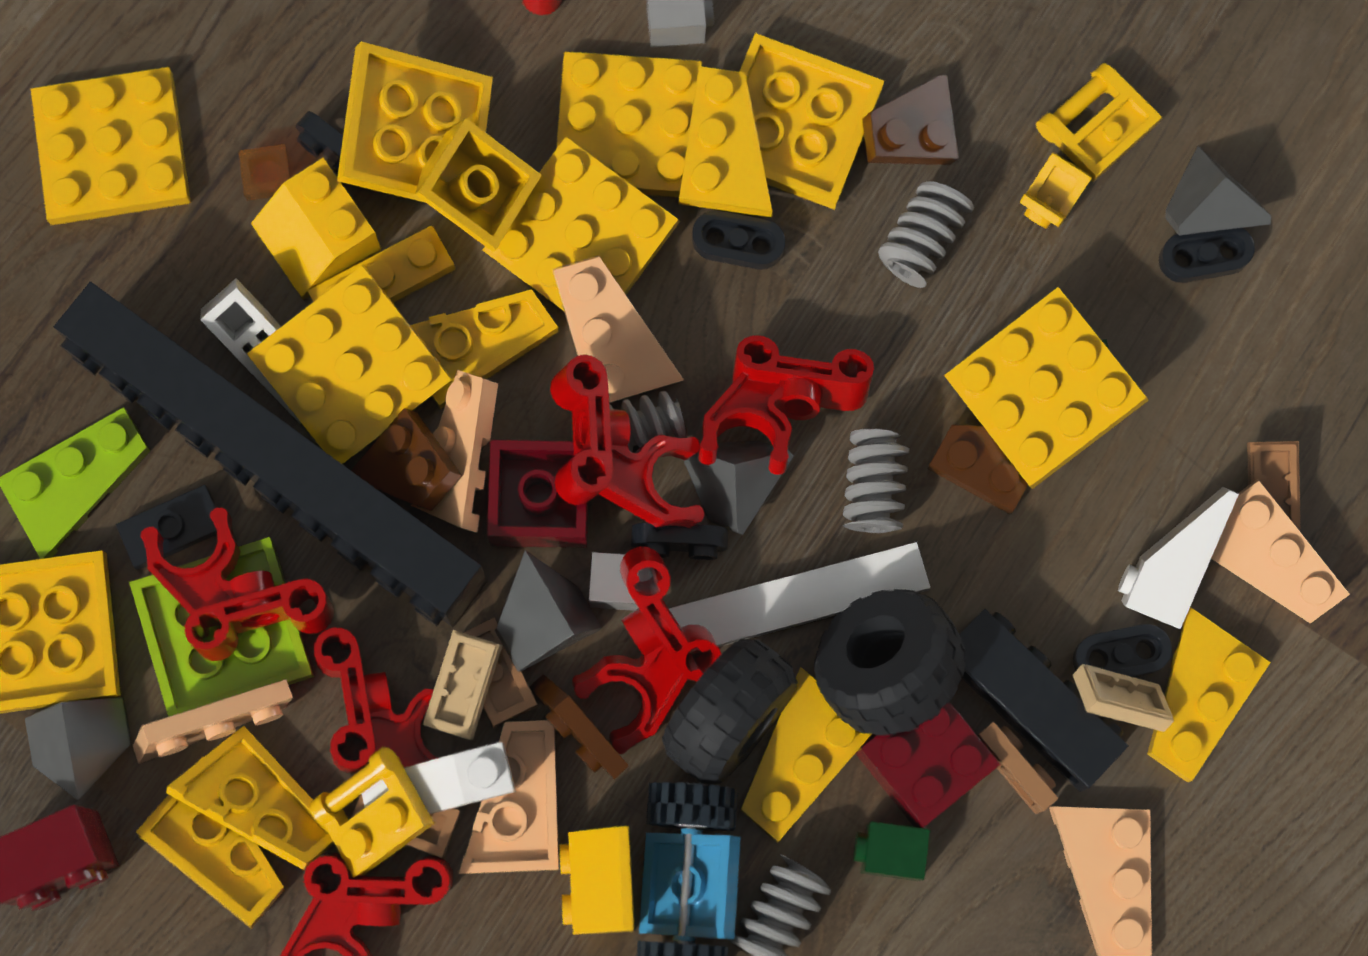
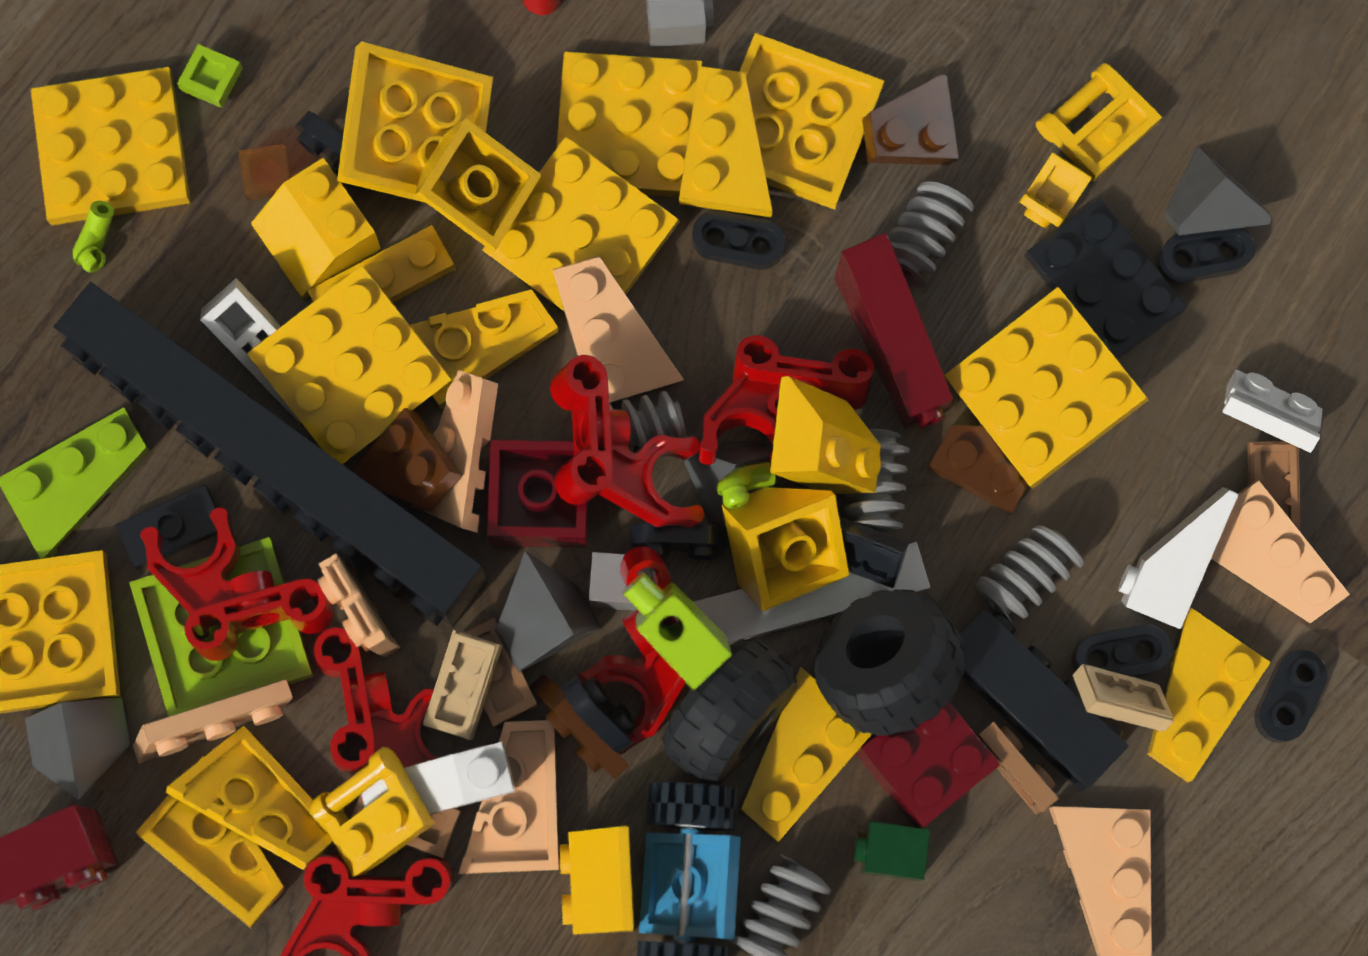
none -> lime arm [72,201,114,273]
none -> lime plate [177,44,243,108]
none -> light nougat plate [317,554,401,657]
none -> black plate [562,674,638,753]
none -> lime torso [622,572,732,690]
none -> lime arm [717,462,776,509]
none -> yellow slope [722,487,849,611]
none -> yellow slope [770,376,881,494]
none -> dark red slope [834,233,953,429]
none -> black plate [839,517,909,589]
none -> light grey piece [975,525,1085,625]
none -> black plate [1024,198,1187,360]
none -> white plate [1223,369,1322,453]
none -> black plate [1254,650,1327,743]

